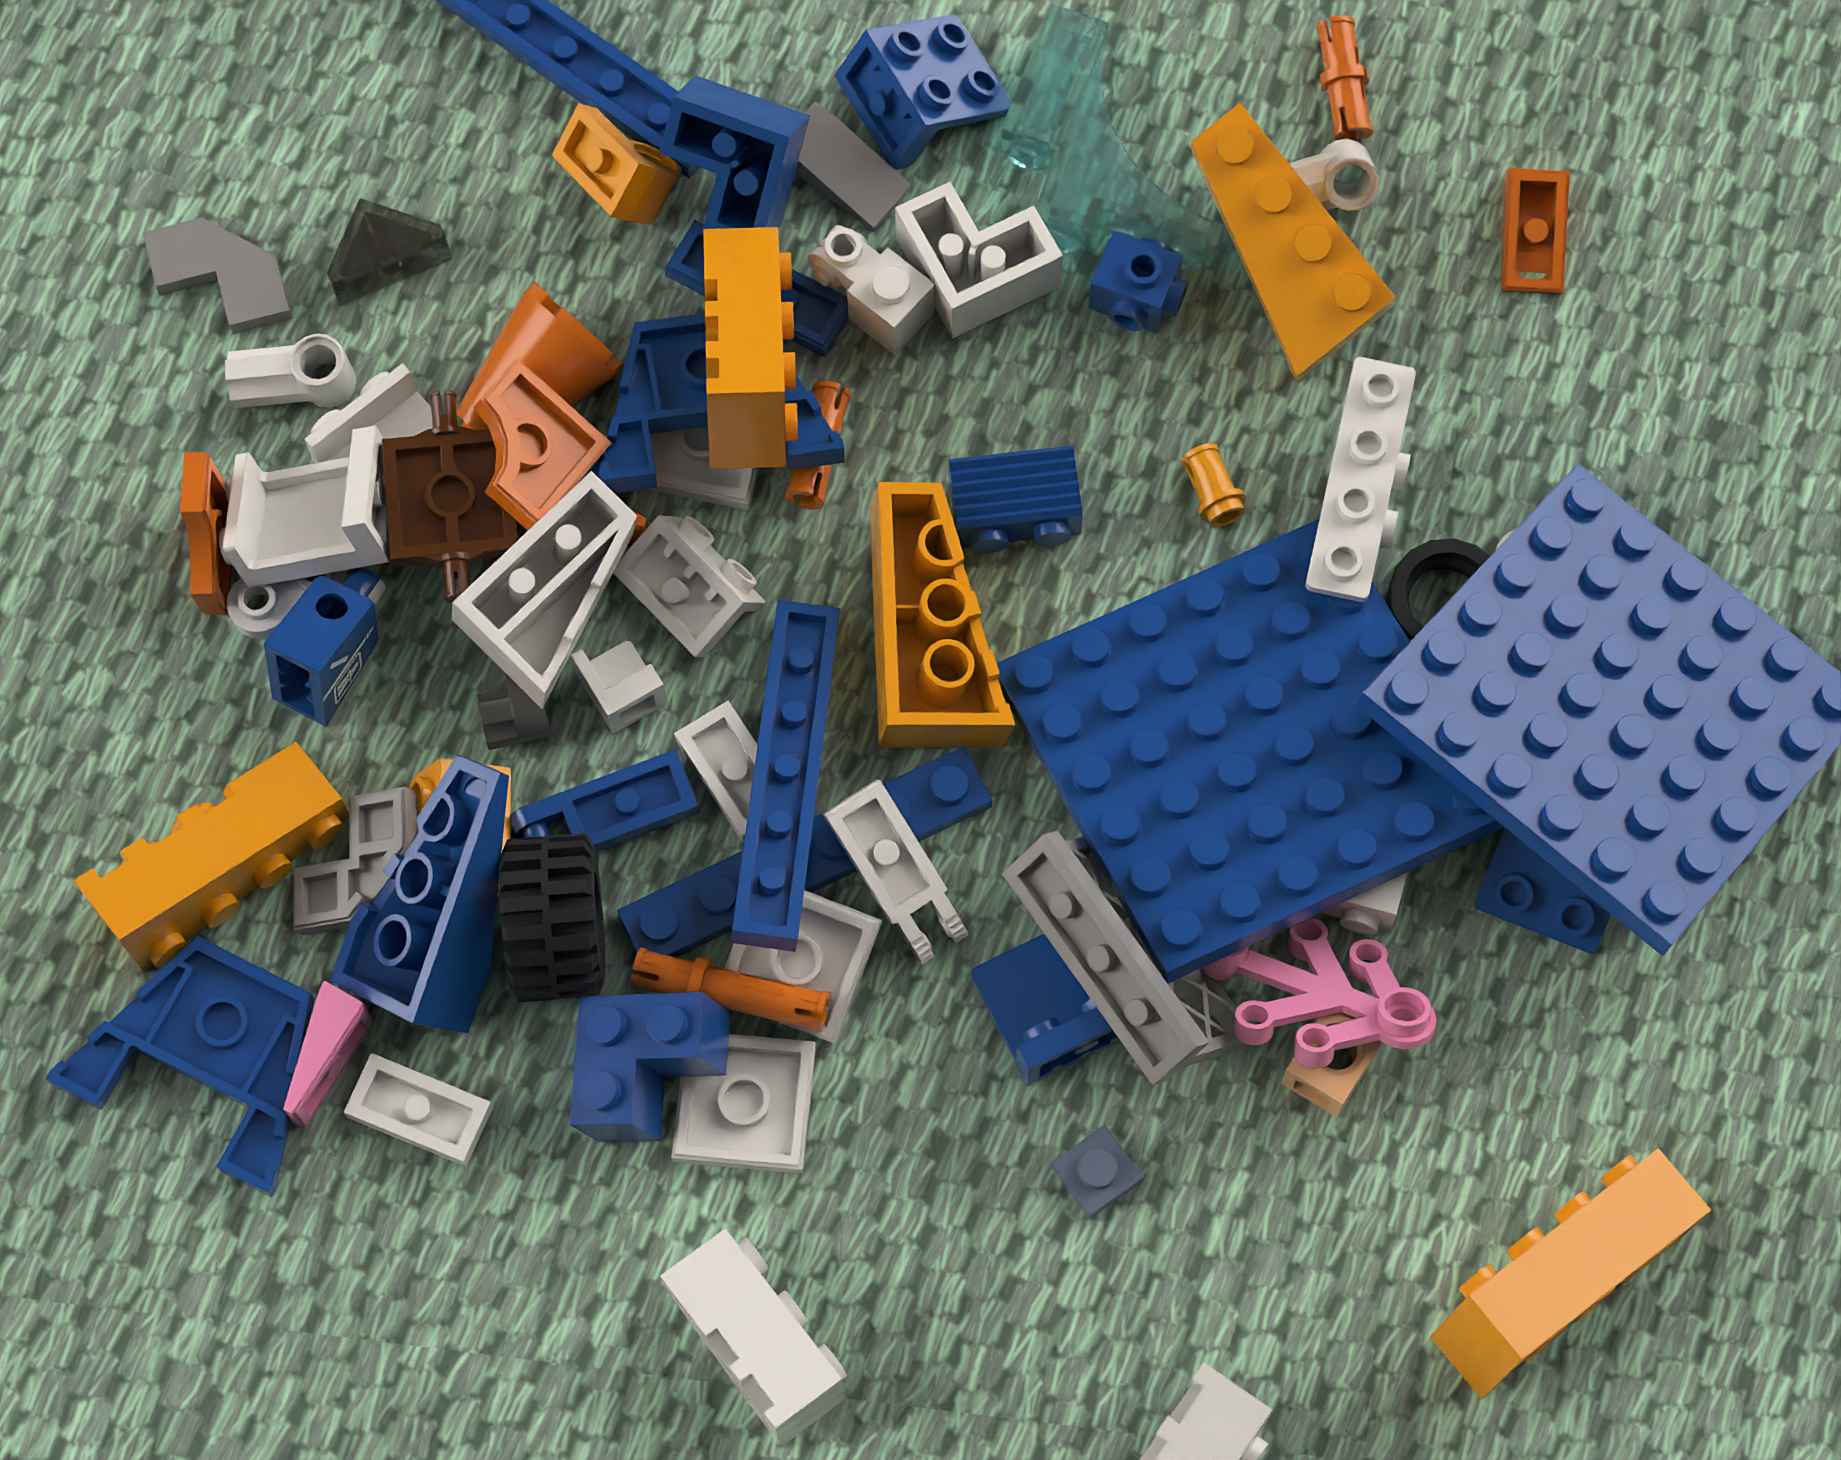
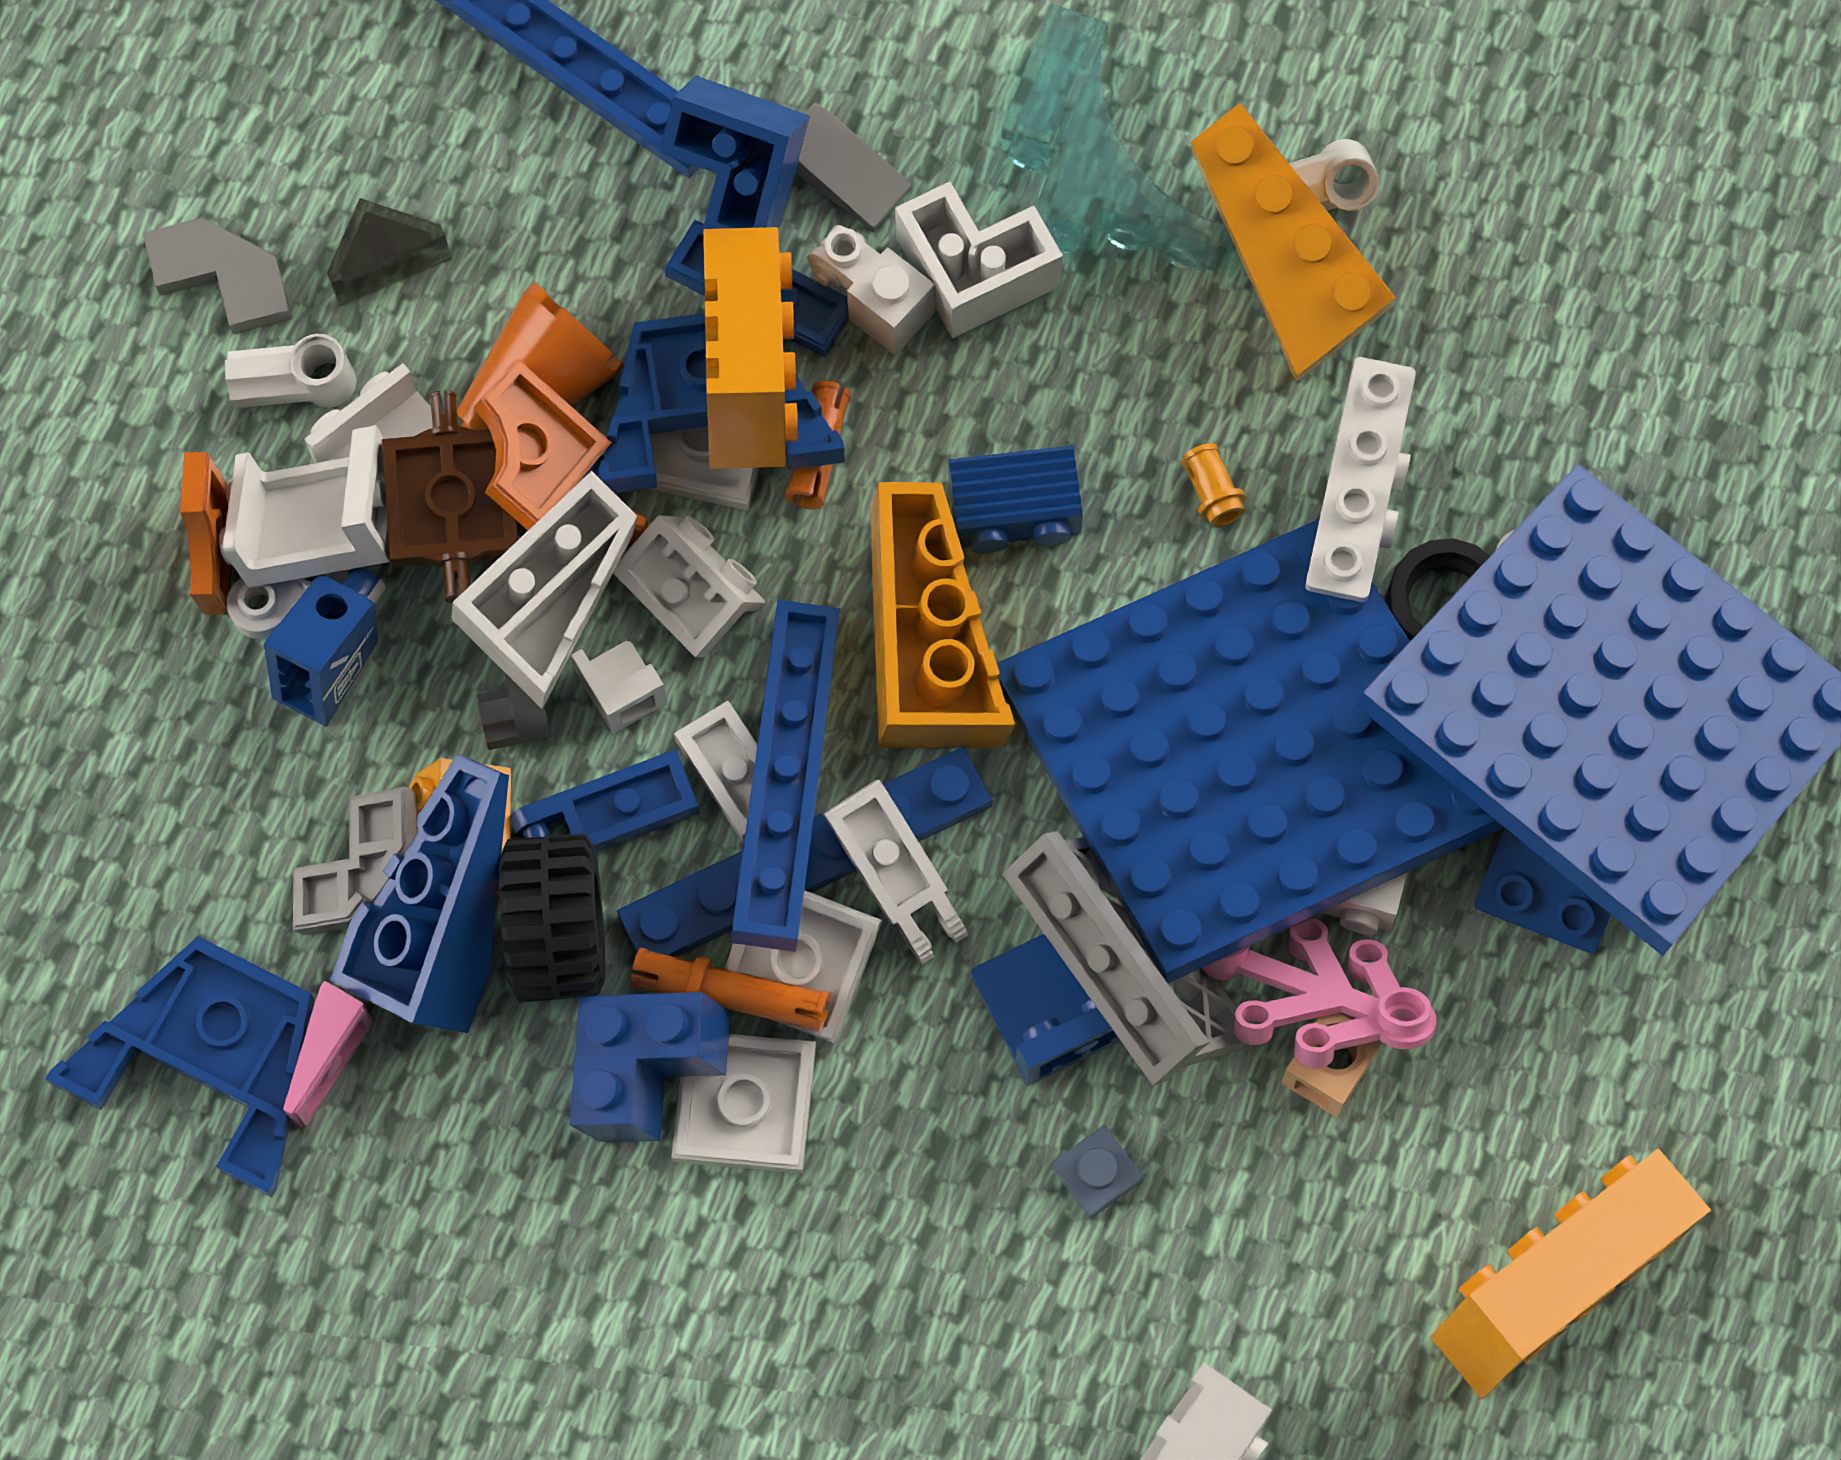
light orange wedge [73,742,349,972] -> none
white plate [344,1053,493,1167] -> none
light orange plate [552,103,681,225] -> none
white wedge [660,1228,847,1447] -> none
blue bracket [834,14,1014,170] -> none
blue brick [1089,230,1189,334] -> none
orange pin [1316,15,1373,141] -> none
orange slope [1501,168,1570,294] -> none

